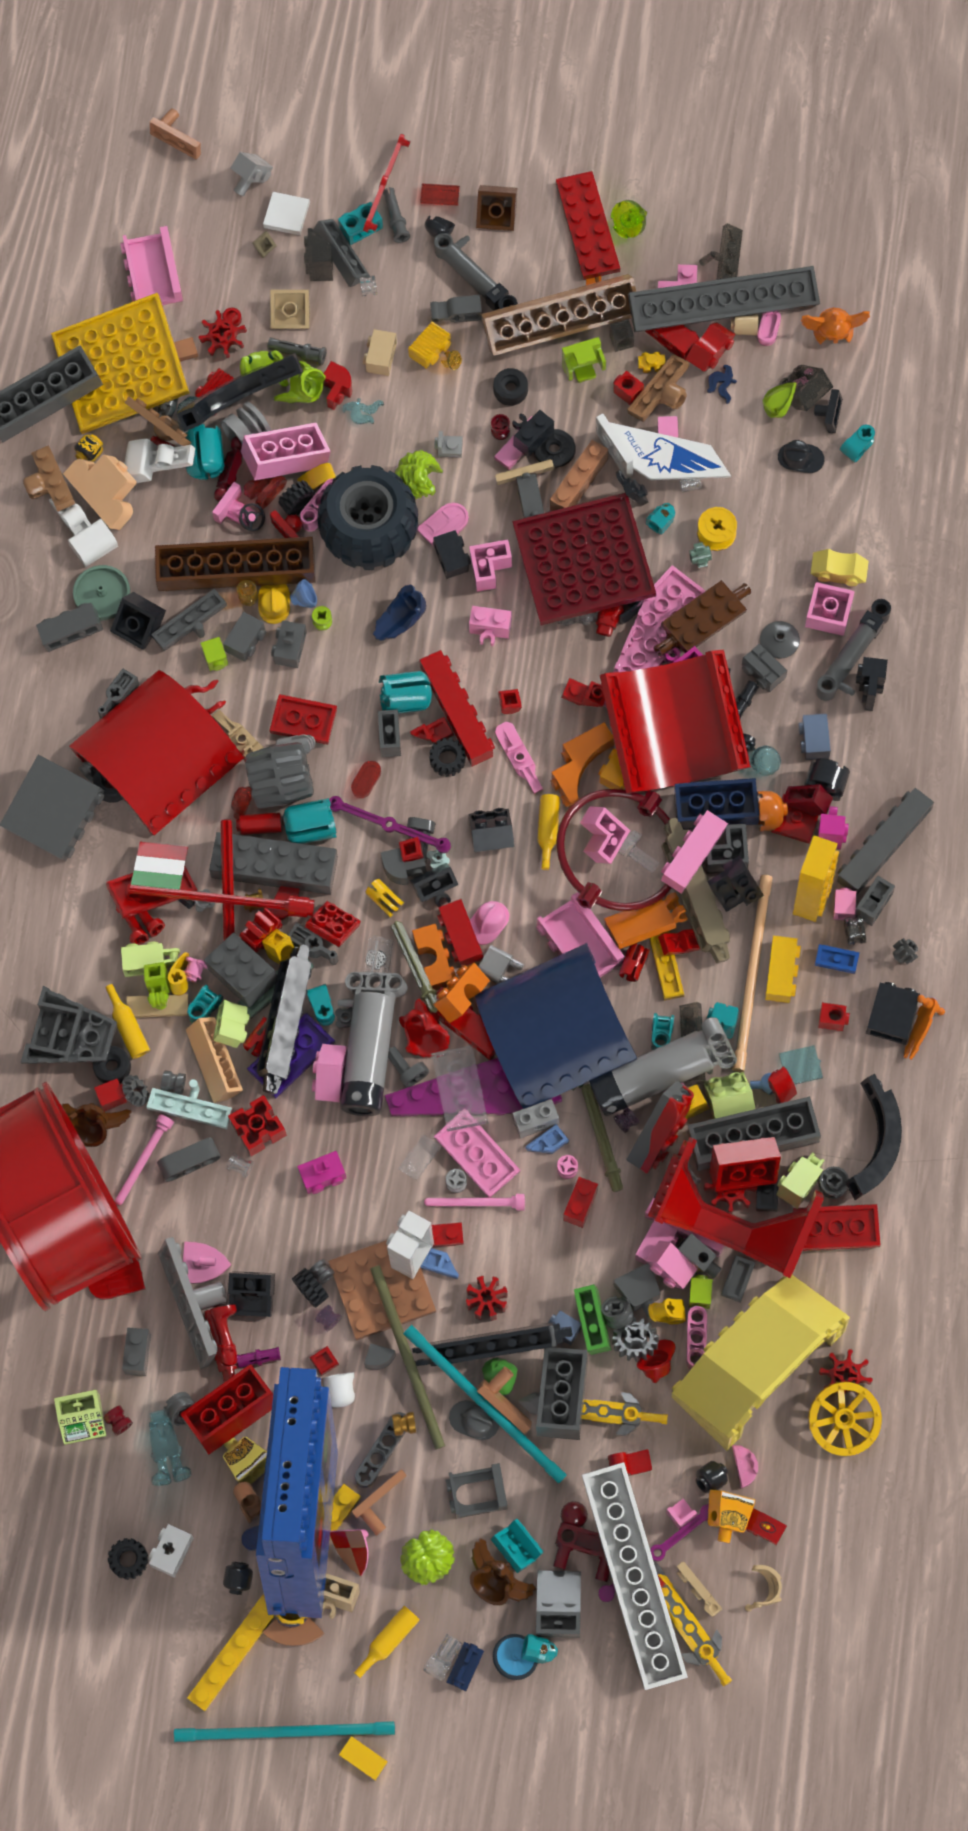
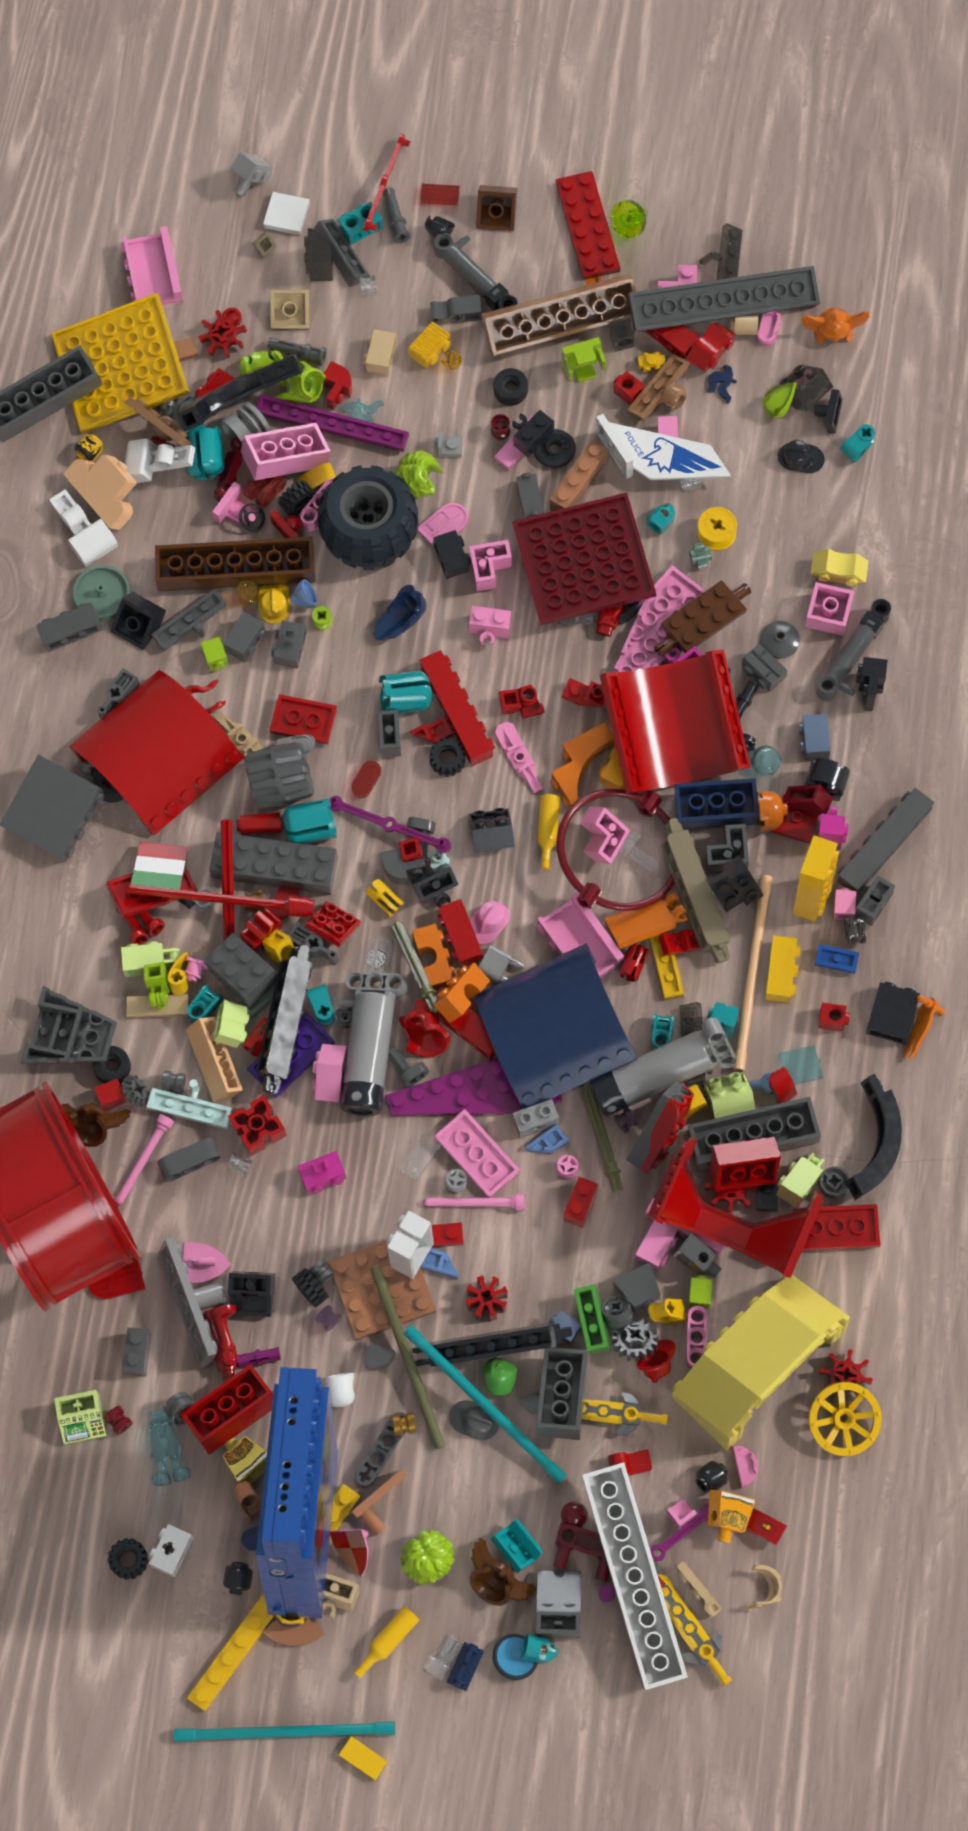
medium nougat plate [23,445,75,512] -> none
yellow piece [105,984,151,1059] -> none
nougat piece [150,108,201,160] -> none
clear red hinge [231,786,252,820] -> none
red tile [309,1346,339,1376] -> none
clear tile [432,1045,488,1132] -> none
dark grey panel [445,1463,508,1519] -> none
nougat piece [477,1367,532,1434] -> none
tan tile [495,459,554,485] -> none
black hinge [616,470,648,506] -> none
bright pink brick [645,1240,697,1289] -> none
bright pink brick [661,810,728,894] -> none
dark grey tile [721,1255,756,1303] -> none
dark grey gear [893,938,918,965] -> none
none -> magenta plate [256,394,409,452]
none -> red plate [518,685,545,719]

